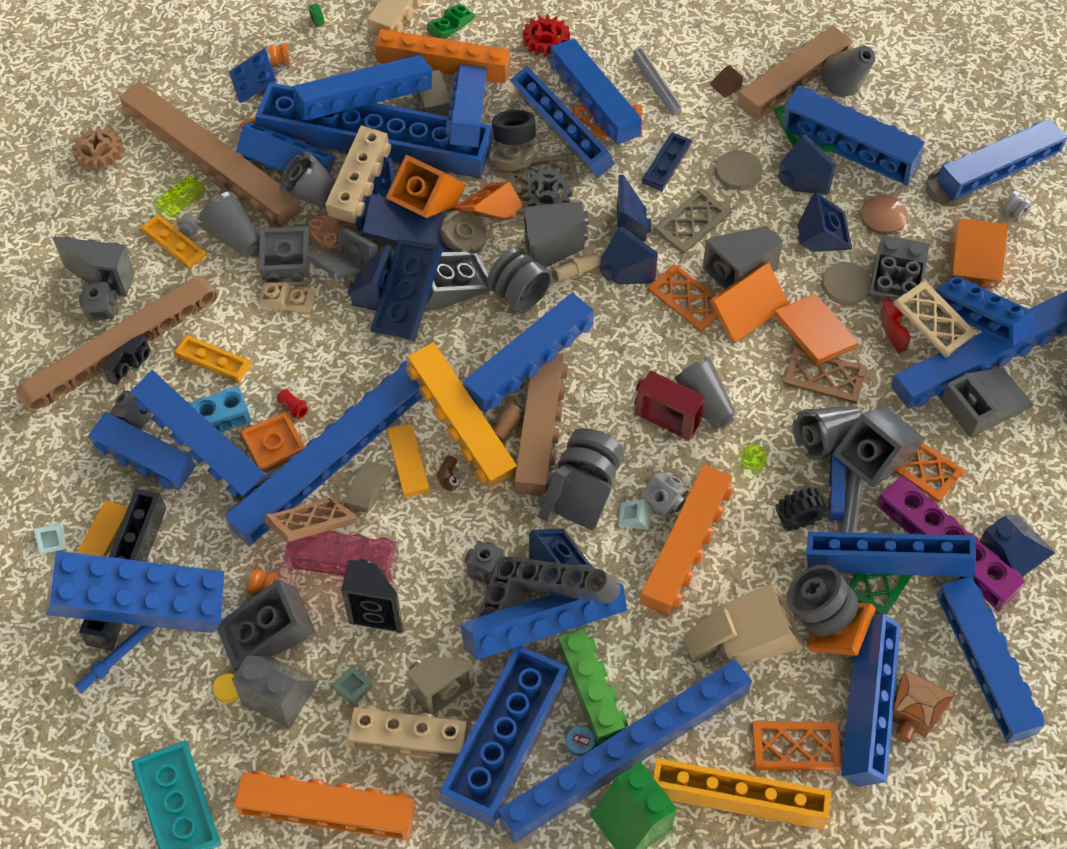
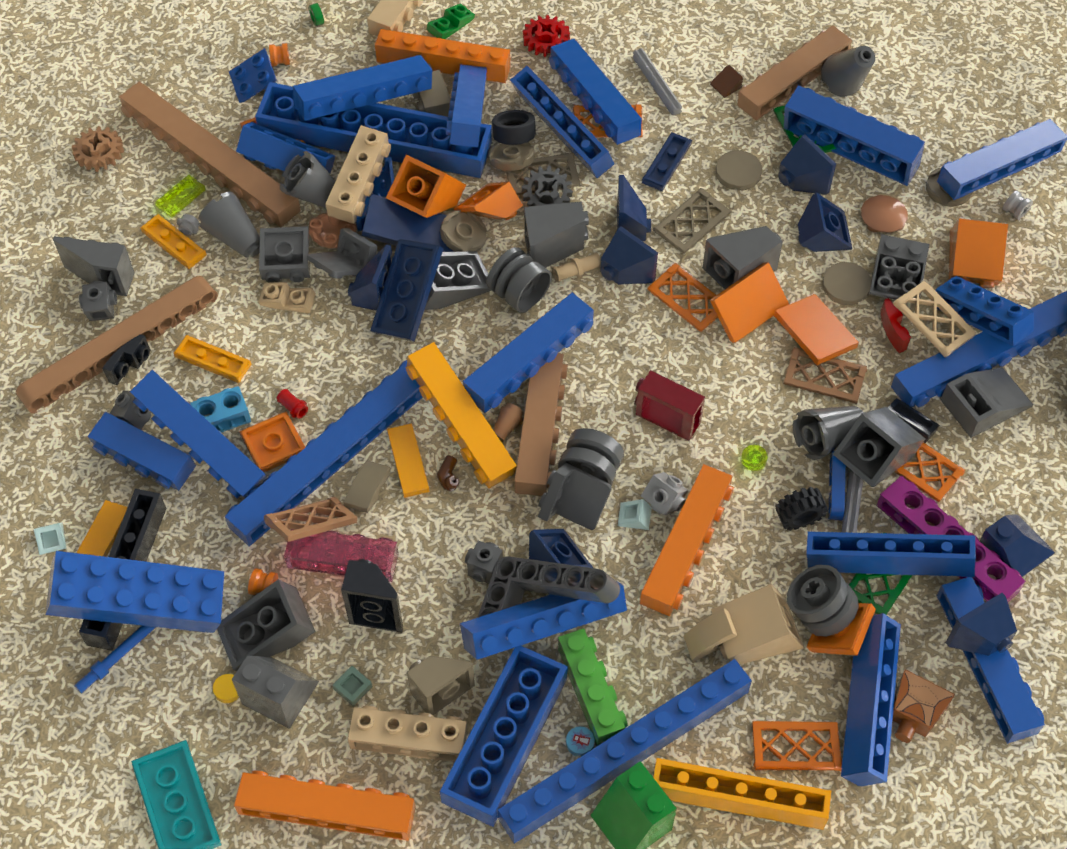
dark grey cone [674,356,736,429] -> none
none -> black tile [887,398,940,443]
none -> dark blue slope [945,593,1017,656]

